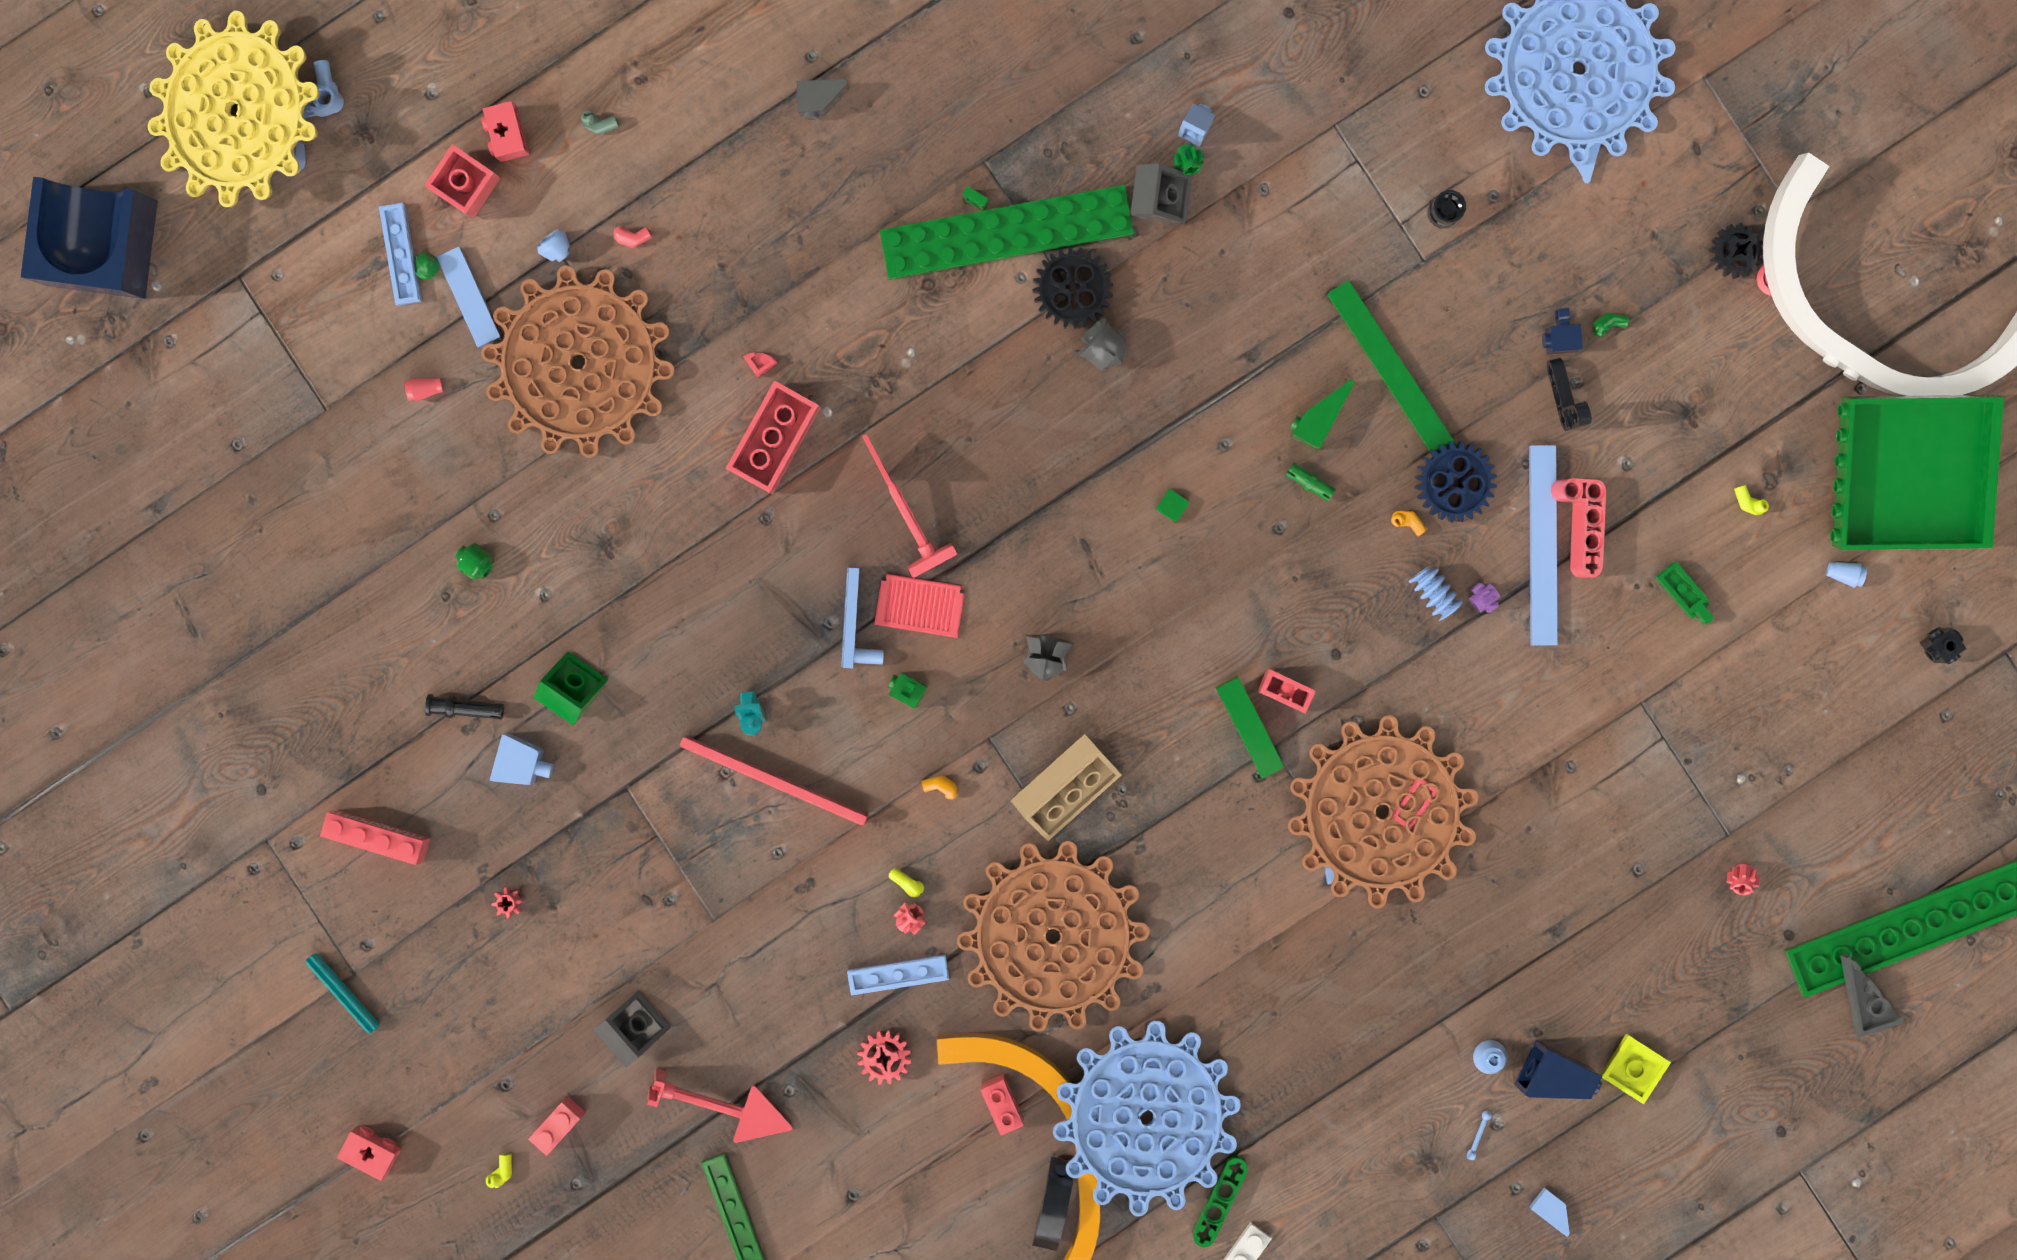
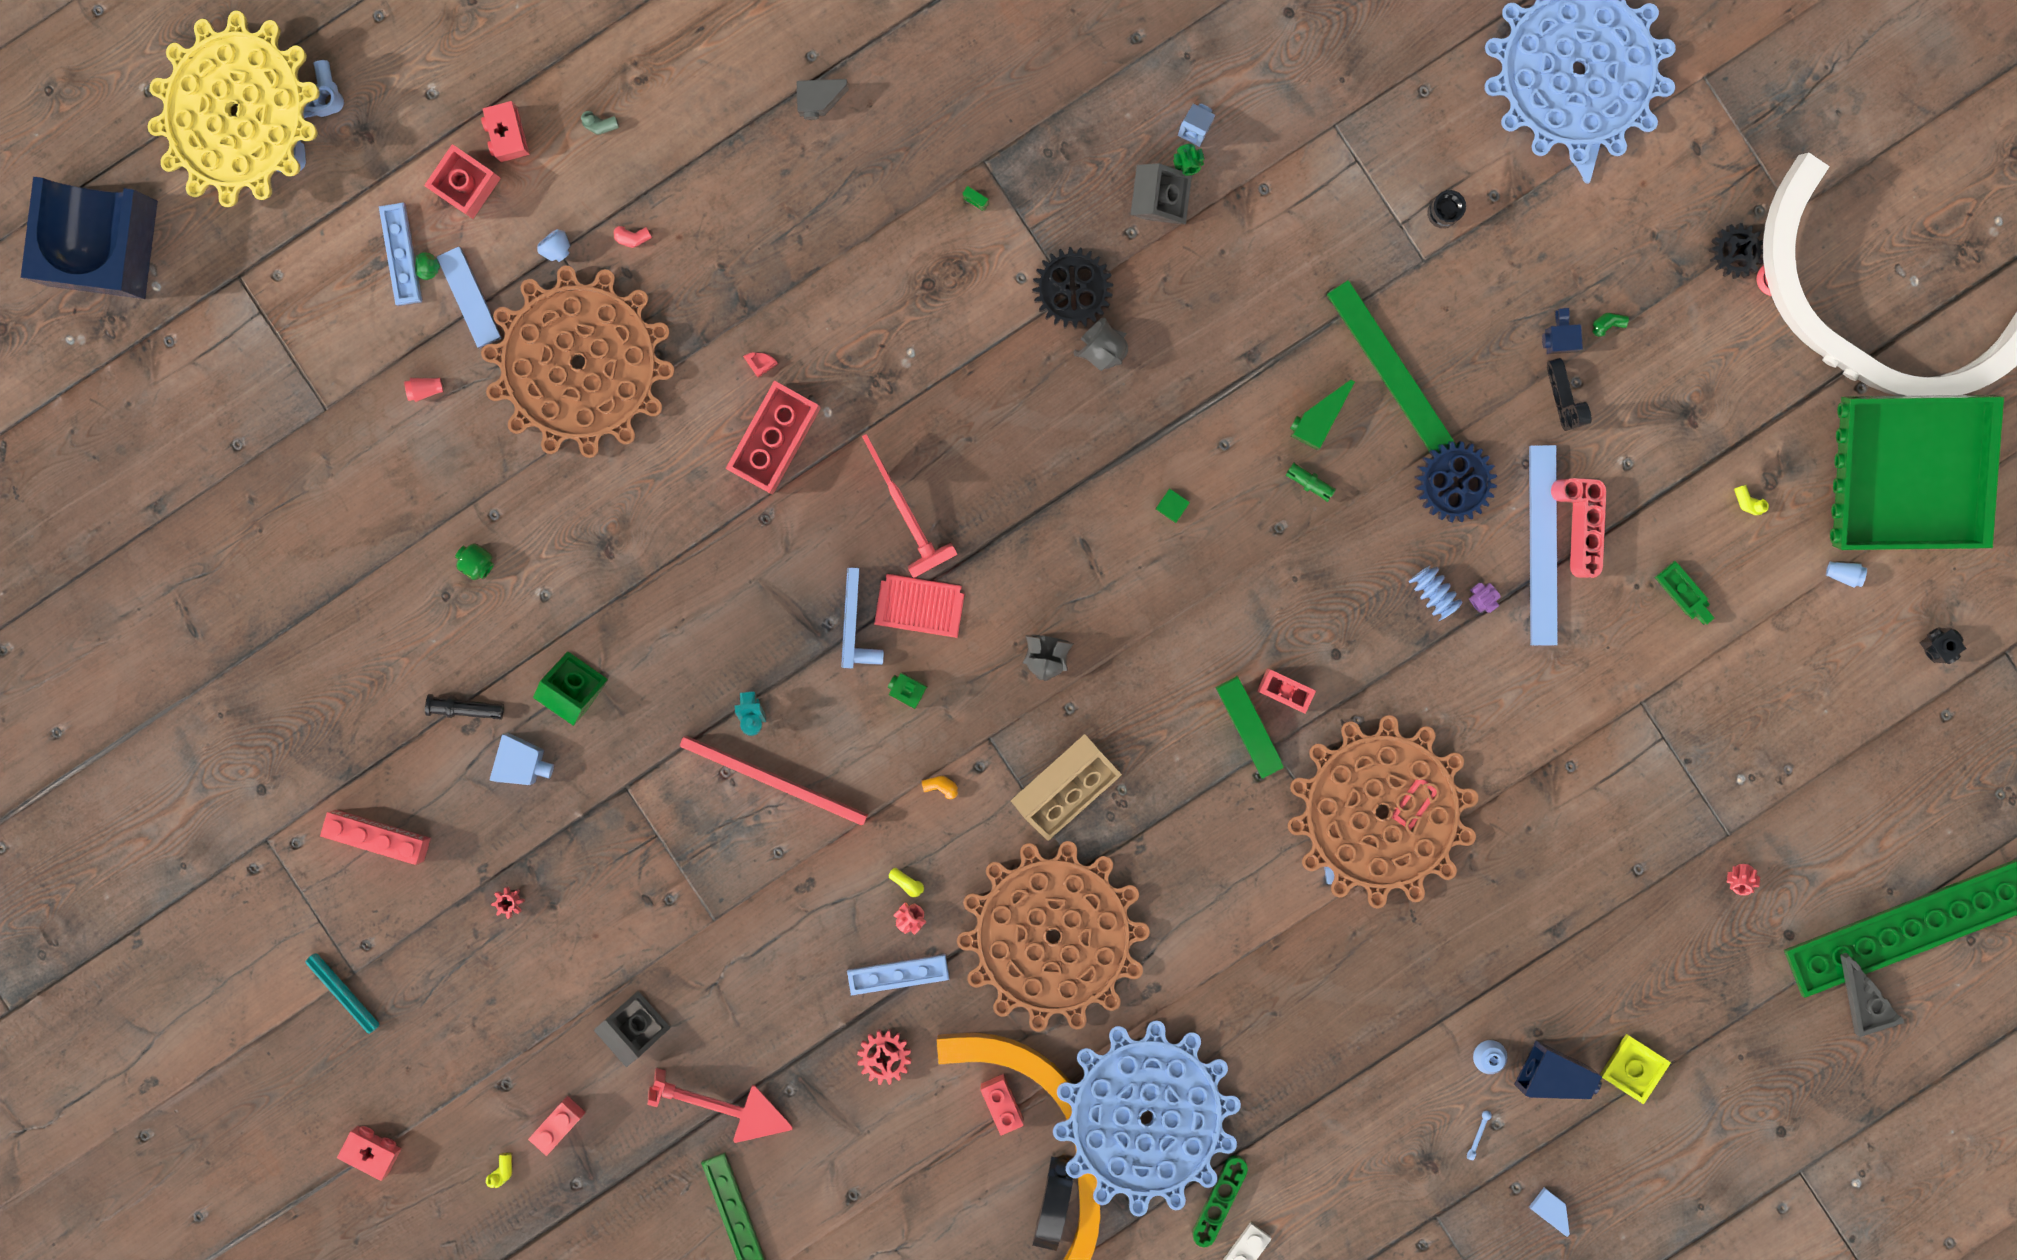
green plate [879,185,1134,280] -> none
light orange arm [1391,510,1428,536] -> none

